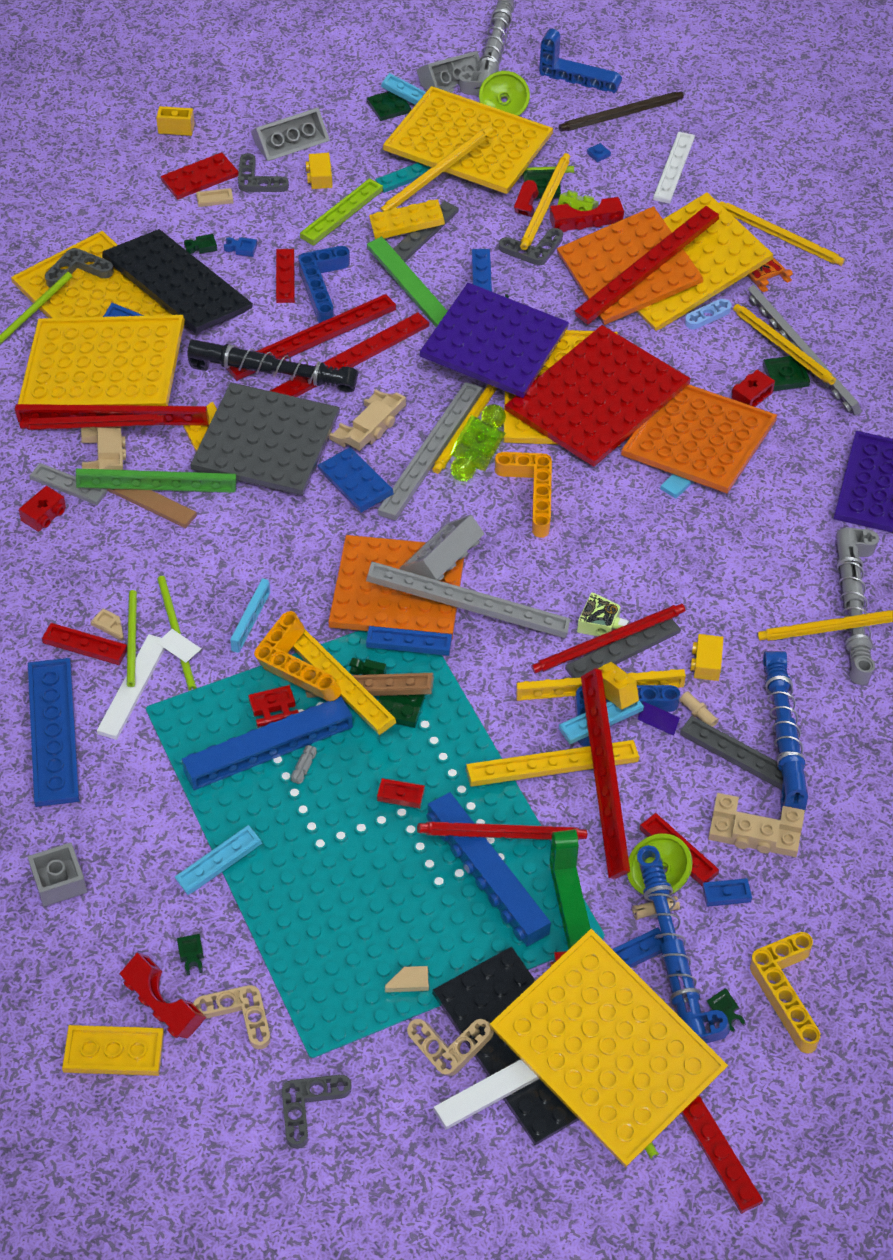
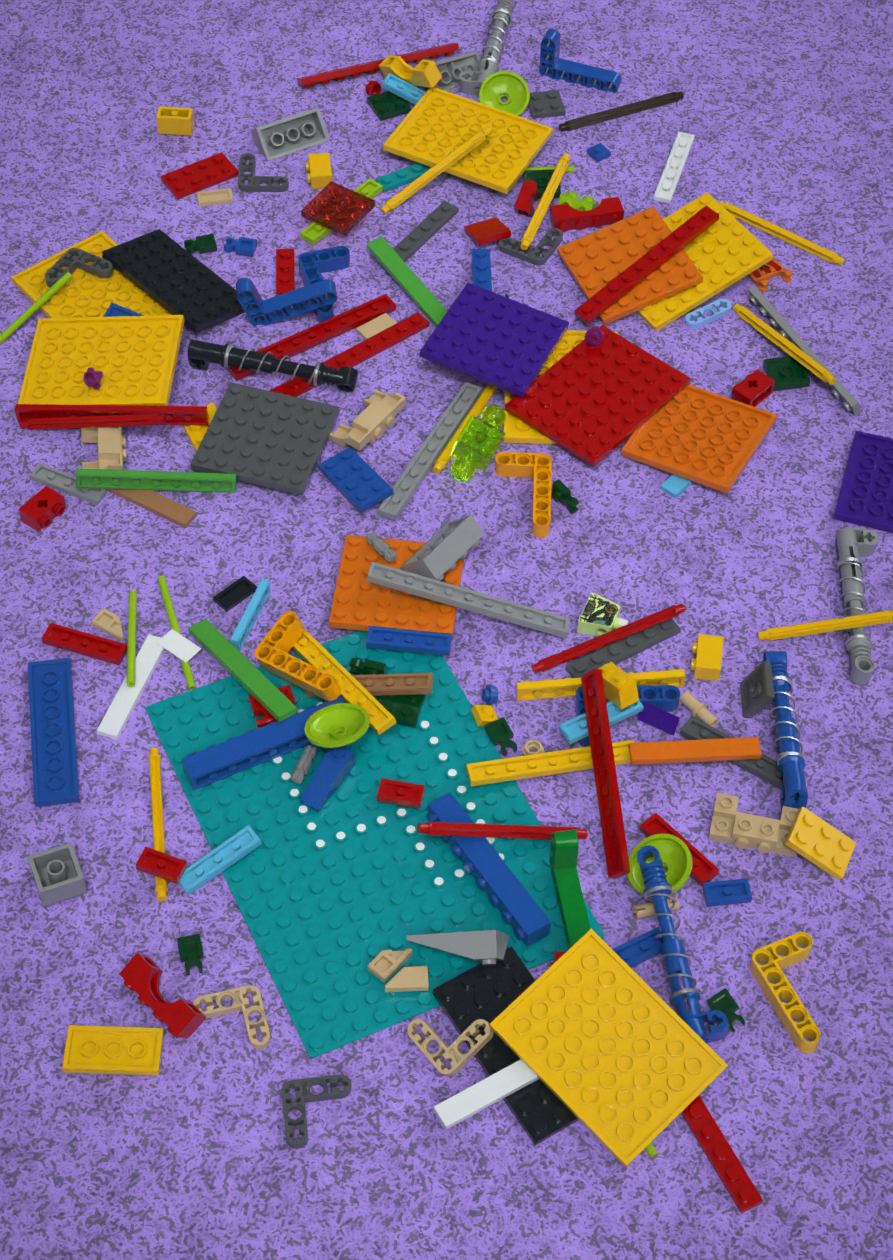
yellow plate [369,199,445,239] -> none
none -> magenta plate [83,367,103,389]
none -> red plate [136,847,187,884]
none -> yellow piece [148,748,168,901]
none -> bright green tile [188,619,298,723]
none -> black tile [213,576,257,612]
none -> blue beam [236,278,337,327]
none -> red plate [297,43,459,88]
none -> blue slope [300,746,355,812]
none -> clear red plate [301,181,375,236]
none -> lime dish [304,703,370,748]
none -> tan tile [356,313,397,340]
none -> red plate [366,80,381,96]
none -> light grey axle [366,532,397,562]
none -> tan tile [367,948,413,983]
none -> yellow arch [379,55,442,88]
none -> light grey wedge [406,930,509,965]
none -> red tile [464,217,511,246]
none -> yellow plate [471,705,498,727]
none -> blue plate [481,684,498,705]
none -> dark green plate [484,717,517,756]
none -> tan plate [522,740,544,756]
none -> dark grey plate [528,90,566,119]
none -> dark green plate [551,479,579,514]
none -> magenta plate [585,327,604,346]
none -> orange tile [629,737,762,765]
none -> dark grey plate [740,661,775,718]
none -> yellow plate [784,806,856,880]

